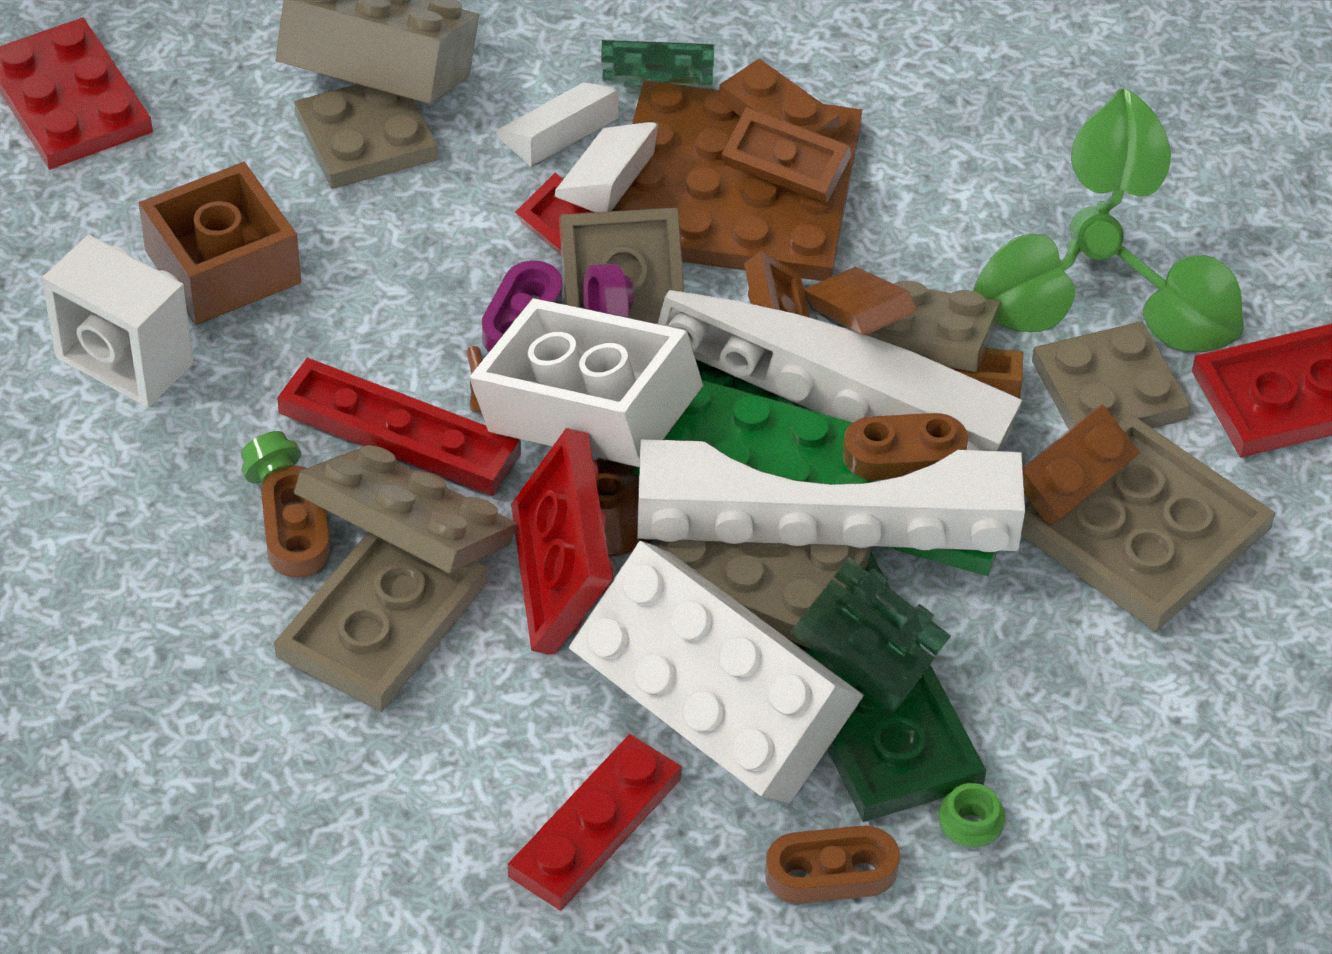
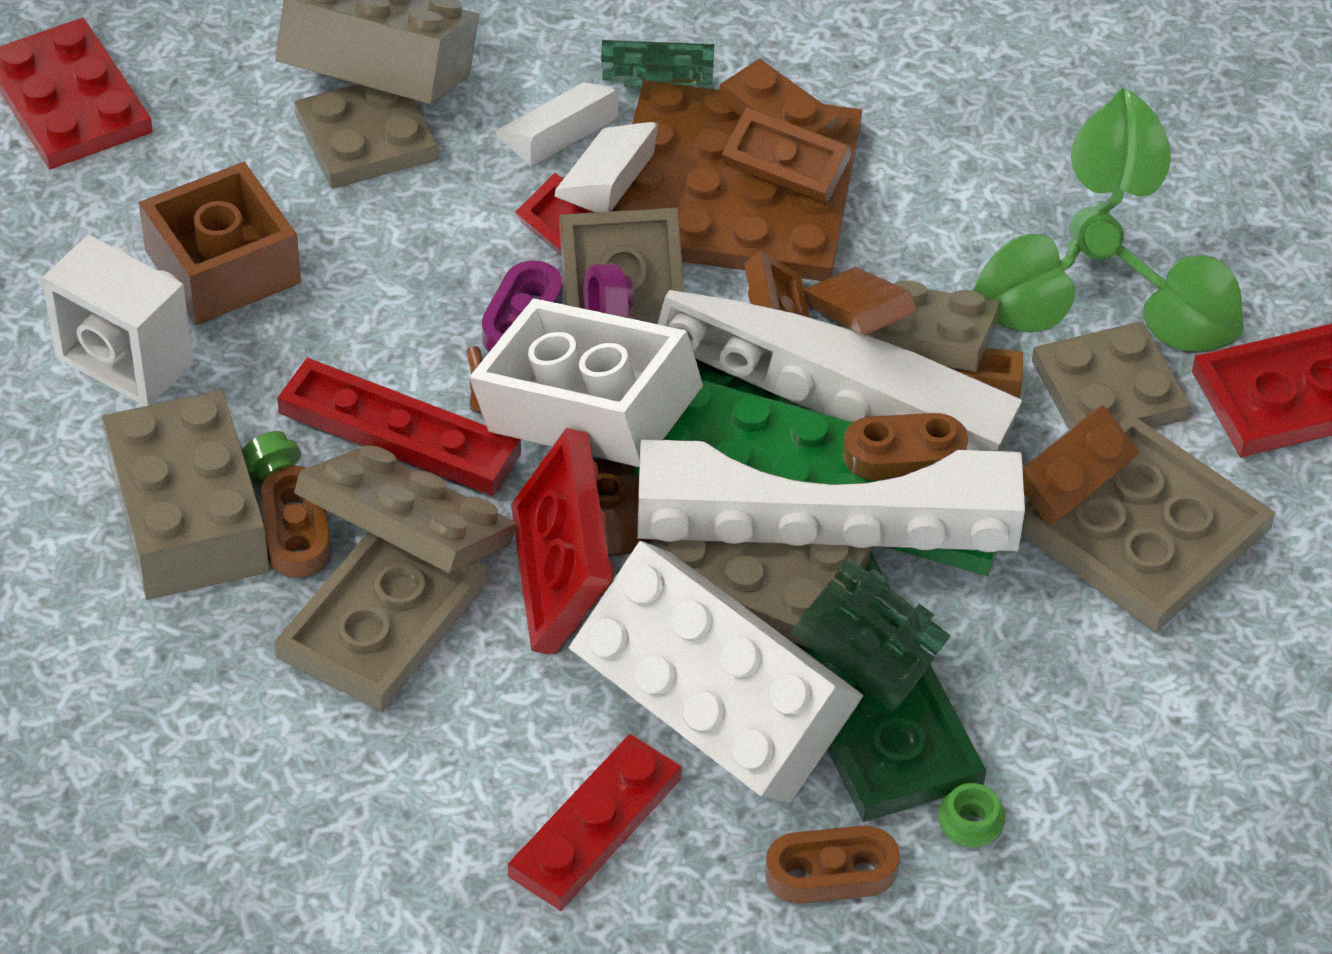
none -> dark tan brick [102,390,269,600]

